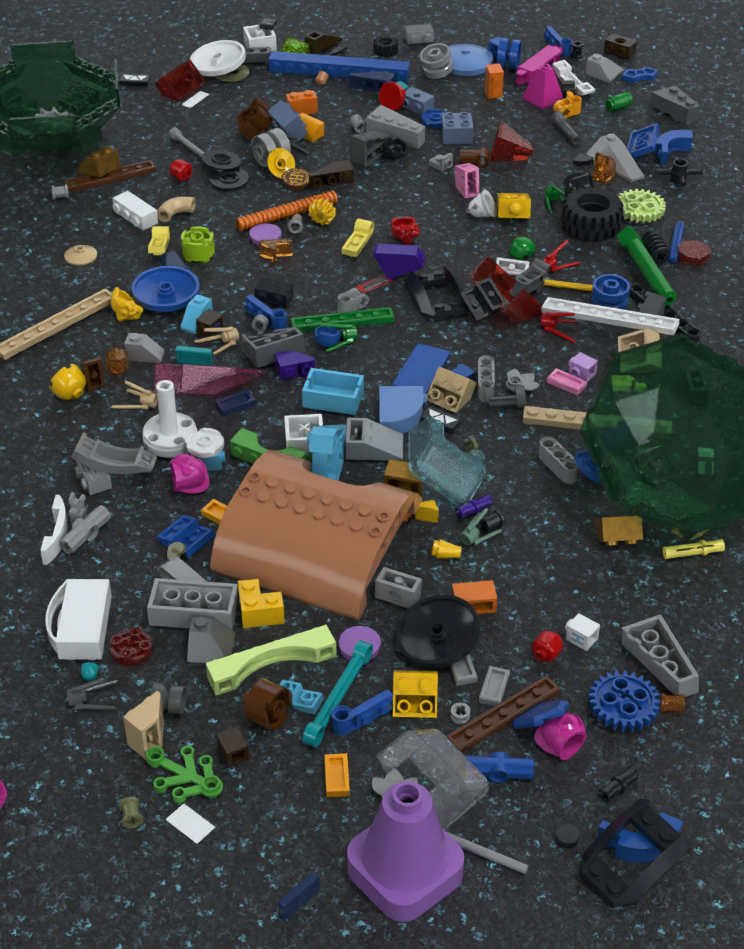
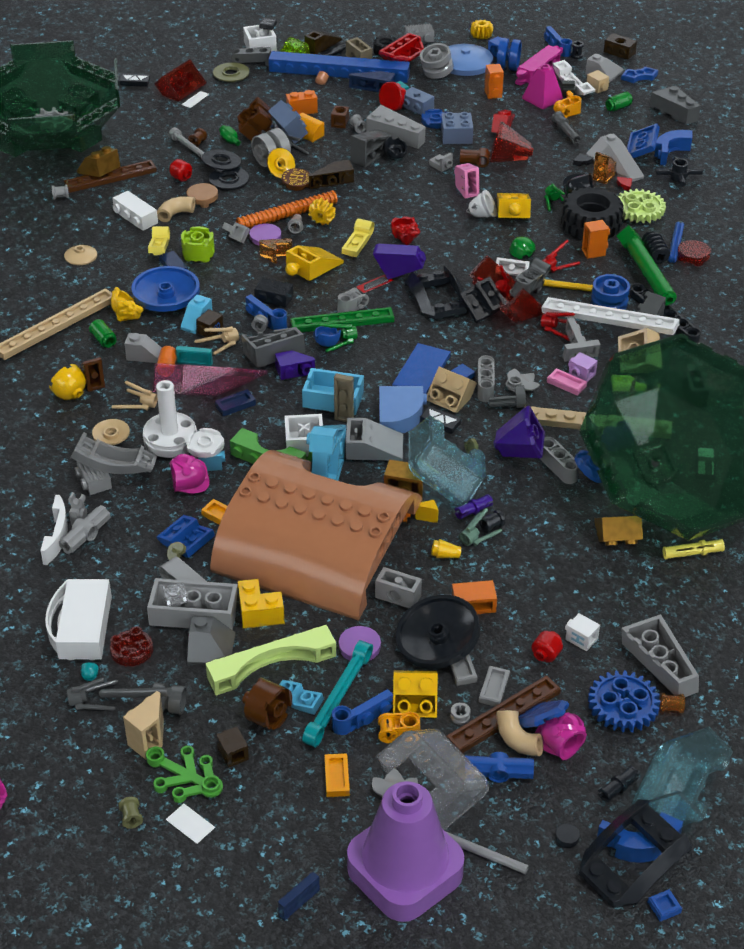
clear orange head [105,347,129,374] -> none
white dish [190,40,246,76] -> none
none -> green head [89,319,117,348]
none -> tan dish [92,419,130,445]
none -> dark grey bar [99,687,172,698]
none -> orange head [156,346,177,377]
none -> clear plate [163,582,188,607]
none -> medium nougat tile [187,183,218,208]
none -> reddish brown bush [188,128,207,147]
none -> green plant [219,125,241,146]
none -> light grey plate [222,222,250,244]
none -> yellow slope [285,245,344,281]
none -> reddish brown brick [331,105,349,129]
none -> dark tan tile [334,373,354,422]
none -> dark tan brick [346,37,372,59]
none -> light orange piece [377,712,421,743]
none -> red wedge [379,33,424,62]
none -> yellow gear [470,19,493,40]
none -> red plant [477,265,511,296]
none -> red slope [491,110,515,134]
none -> dark purple slope [494,405,545,458]
none -> tan cylinder [496,710,543,756]
none -> light grey bracket [563,317,600,362]
none -> orange brick [582,220,610,259]
none -> tan brick [587,70,609,94]
none -> red tile [617,177,633,191]
none -> clear light blue windscreen [632,726,733,827]
none -> blue tile [648,889,682,922]

